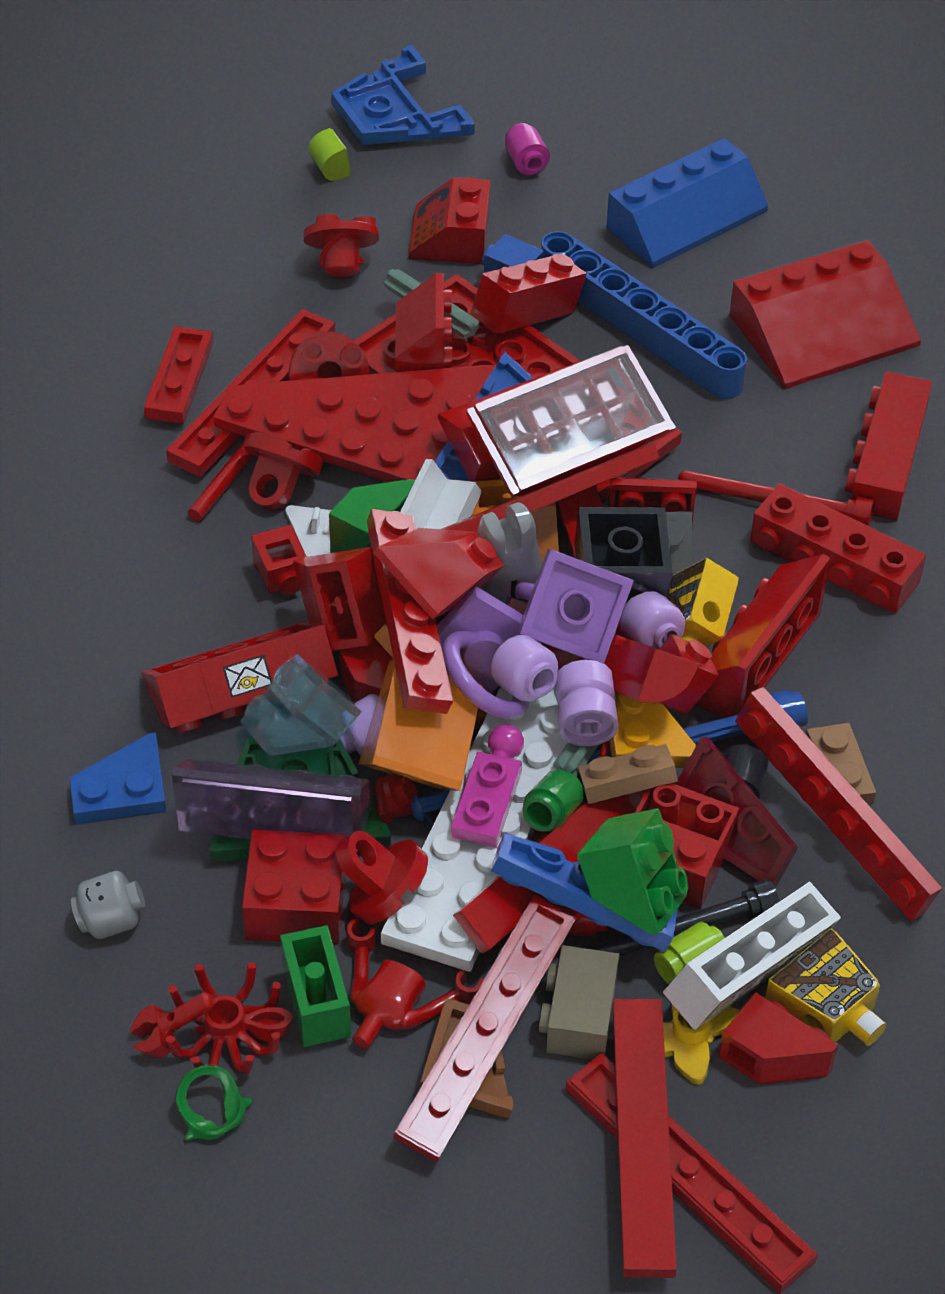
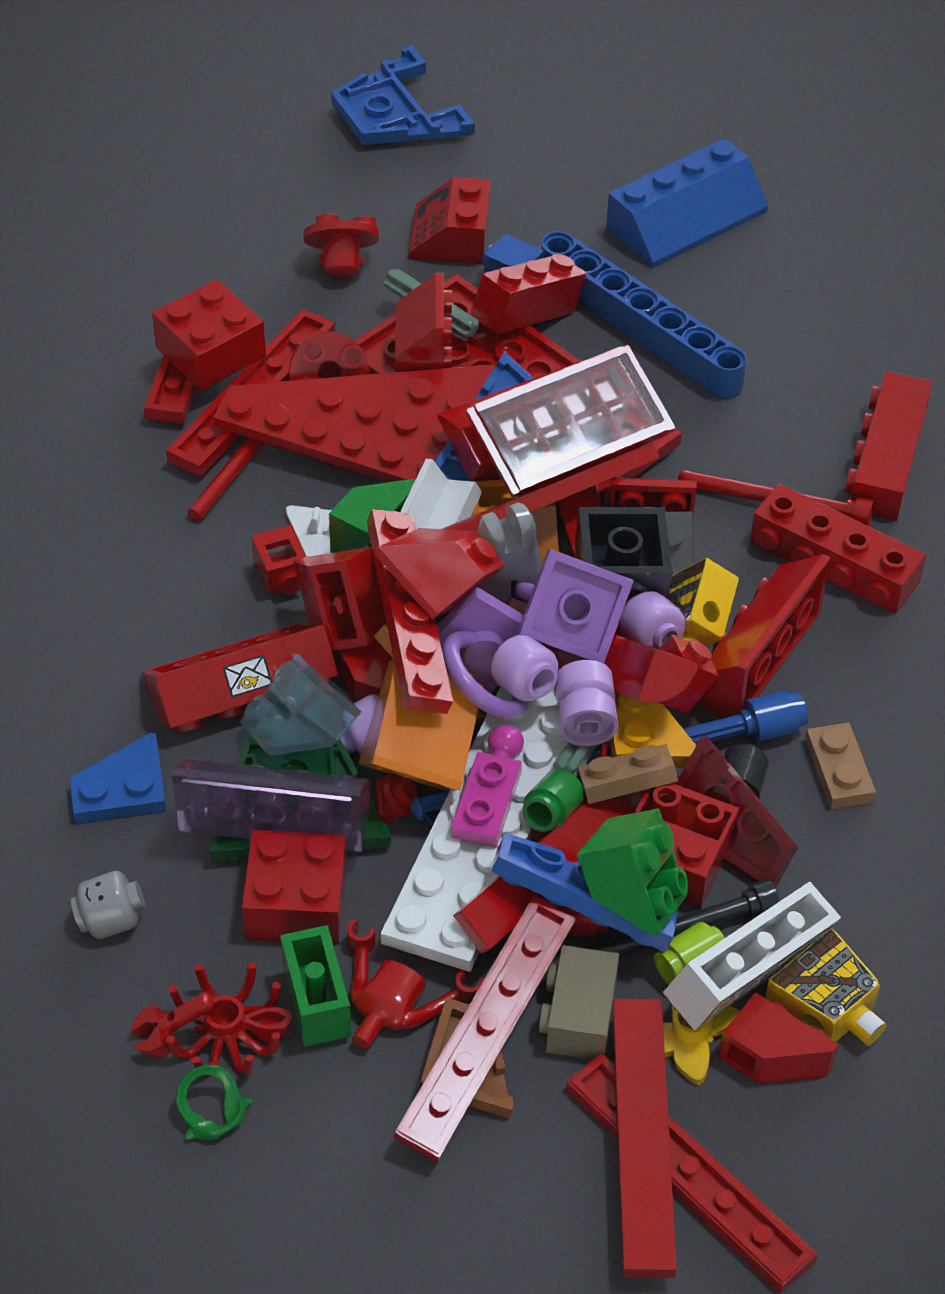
red tile [242,432,324,510] -> none
lime brick [308,128,351,181] -> none
red tile [336,831,428,924] -> none
dark pink brick [505,123,550,175] -> none
red slope [729,240,921,389] -> none
red plate [735,687,942,922] -> none
none -> red brick [152,279,266,391]

